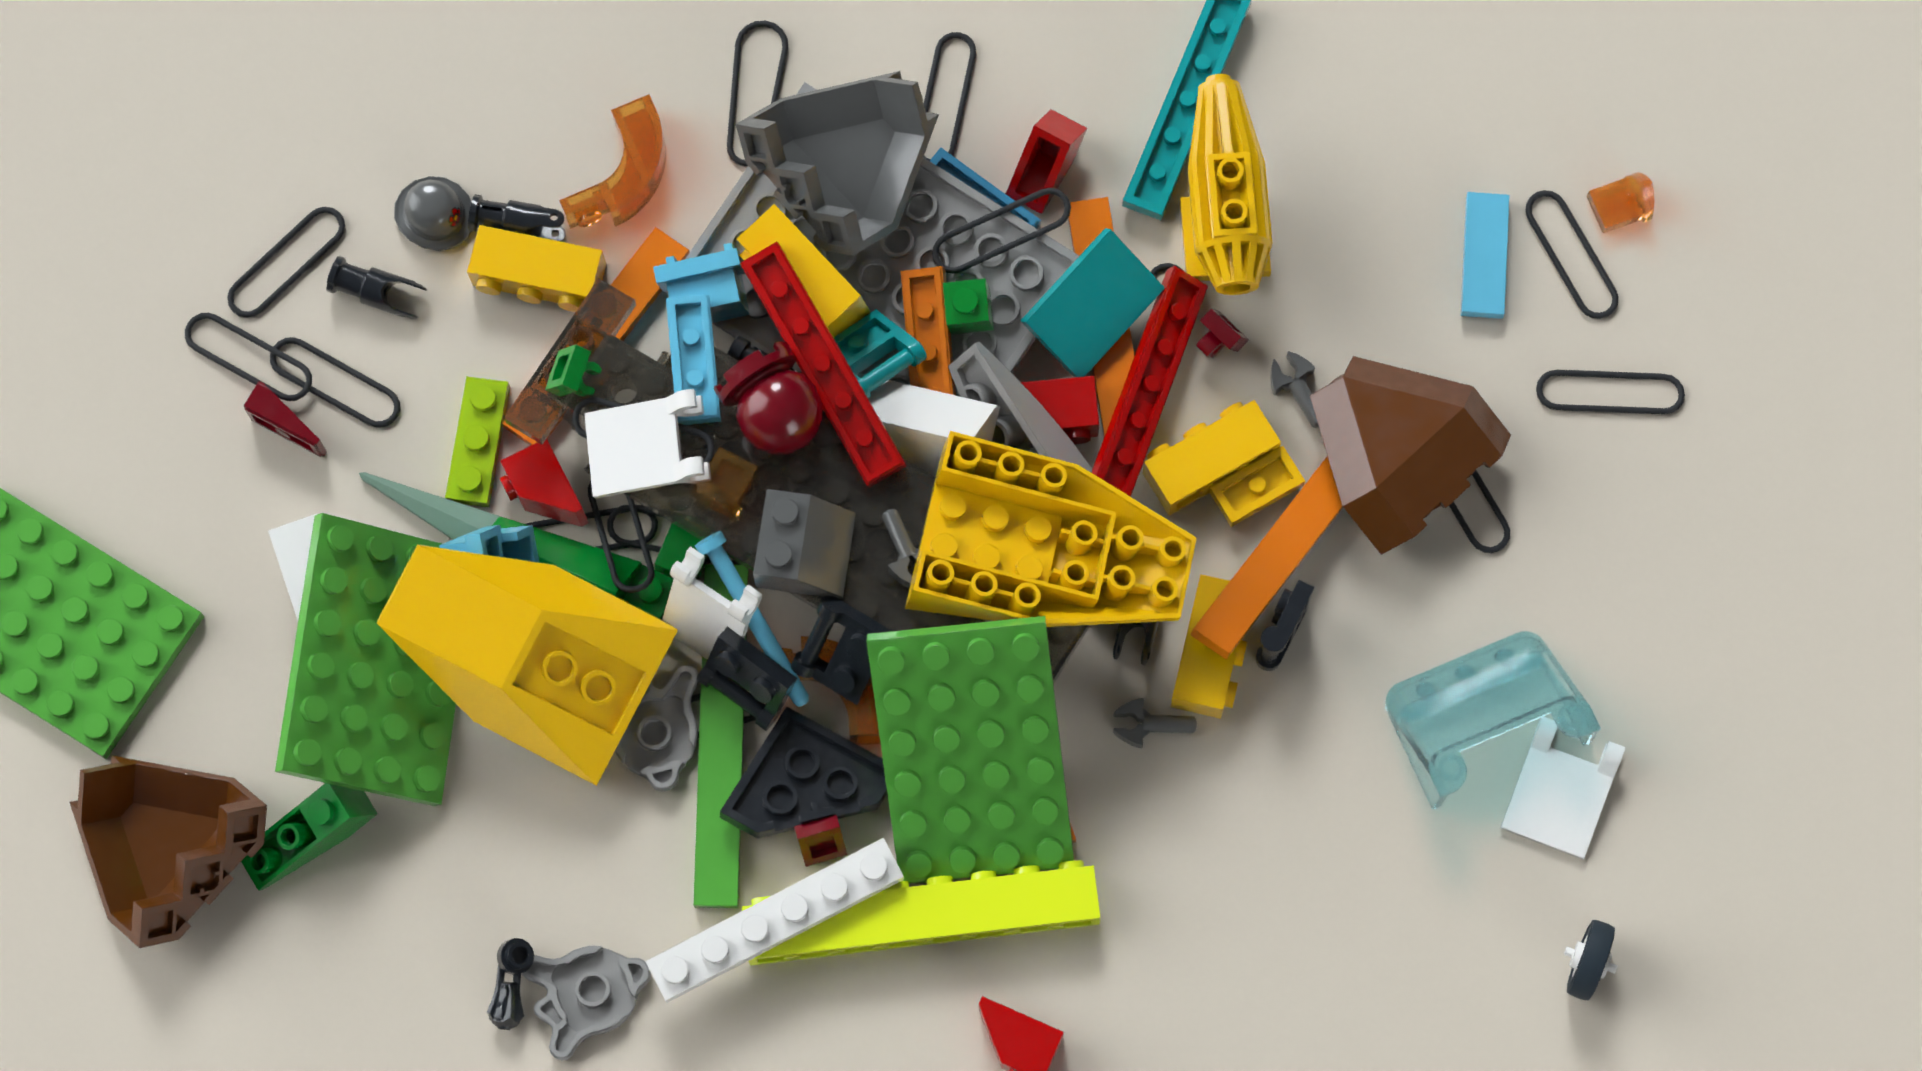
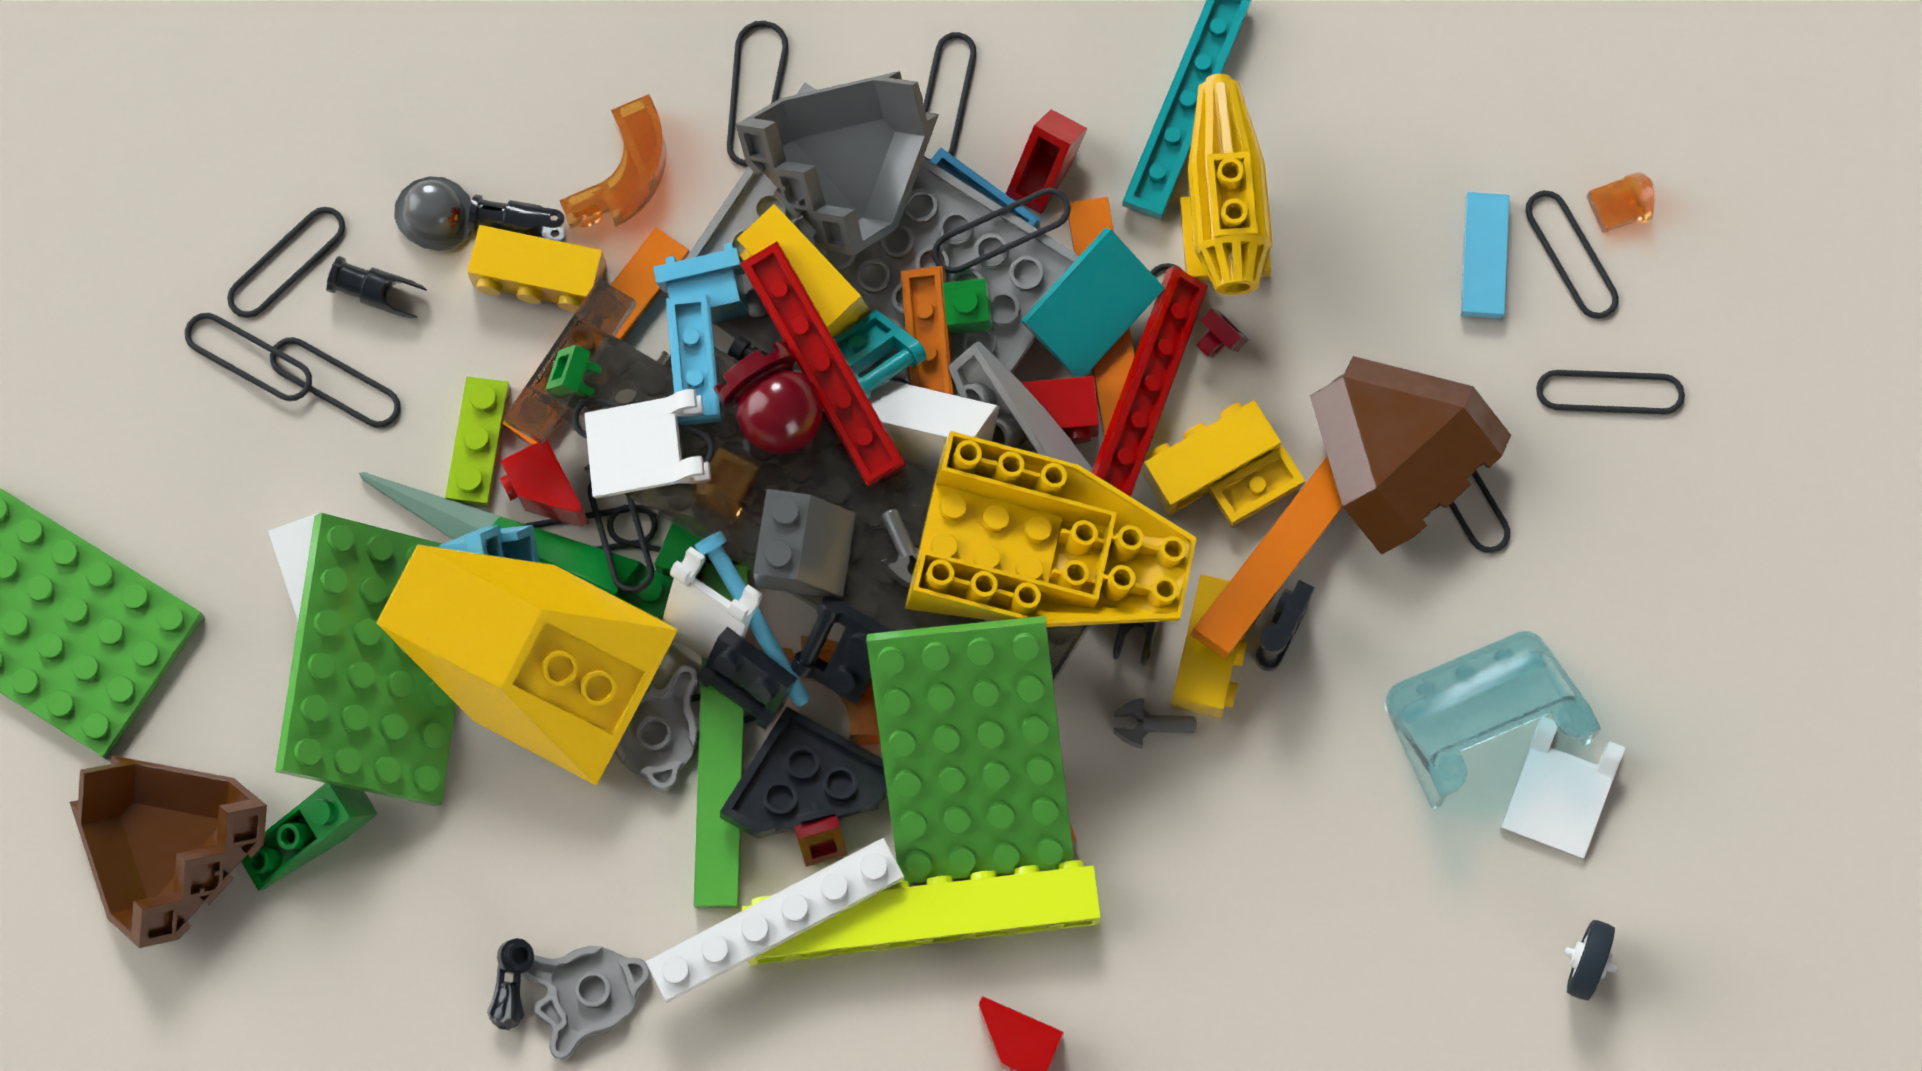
dark red slope [244,381,327,457] -> none
dark grey bar [1270,351,1319,428] -> none

